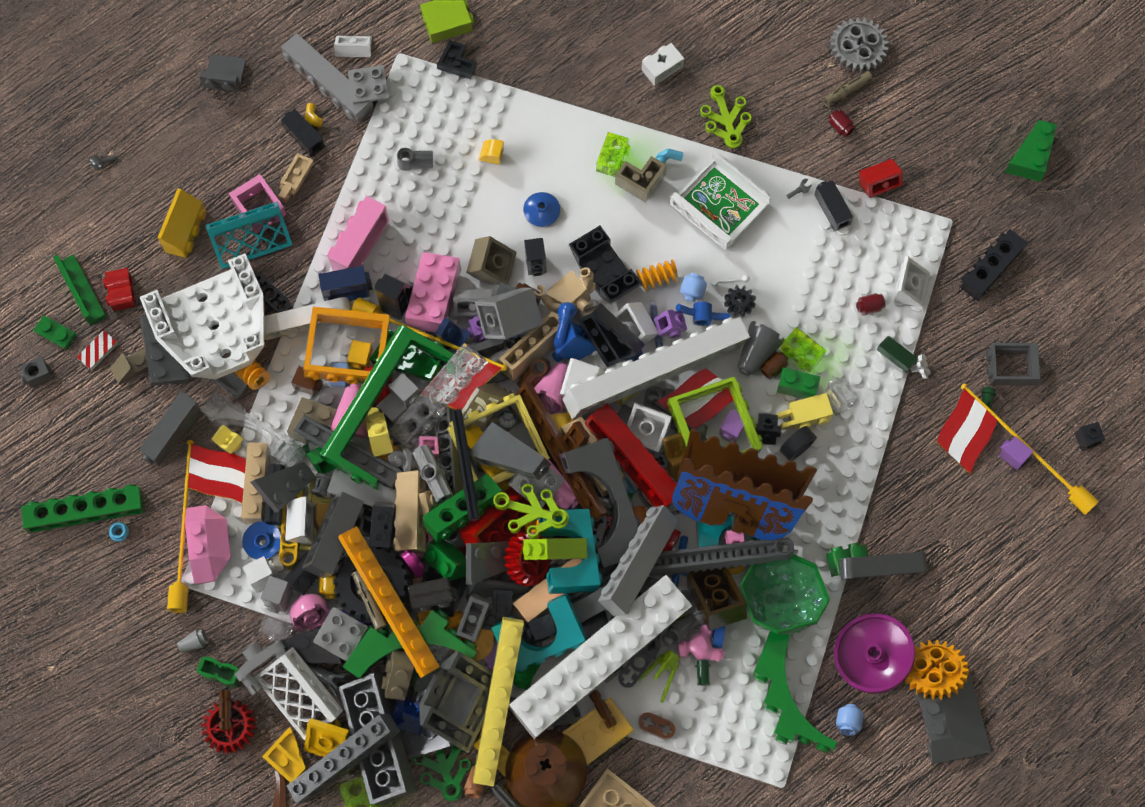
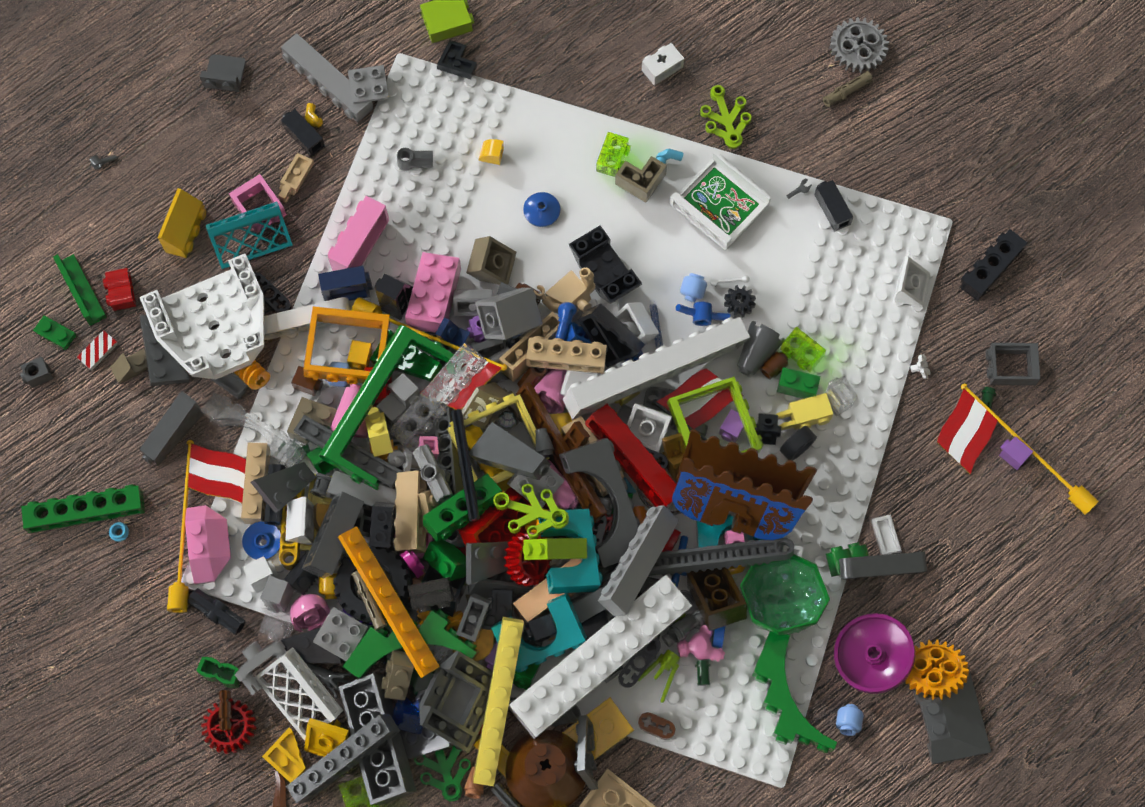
light grey cone [177,629,209,653] -> none
light yellow bracket [211,425,243,454] -> none
white slope [334,36,372,57] -> none
black brick [524,238,547,276] -> none
reddish brown axle [589,690,617,728] -> none
light orange piece [636,259,678,291] -> none
medium lavender brick [654,310,687,338] -> none
dark red brick [829,110,856,137] -> none
dark red brick [856,293,886,316] -> none
red brick [859,159,903,198] -> none
dark green slope [877,336,918,373] -> none
green wedge [1004,120,1057,182] -> none
black brick [1075,422,1105,452] -> none
none -> black piece [187,588,246,635]
none -> tan brick [526,336,607,374]
none -> dark grey cone [535,428,555,458]
none -> dark grey wing [575,715,598,790]
none -> white tile [871,514,902,555]

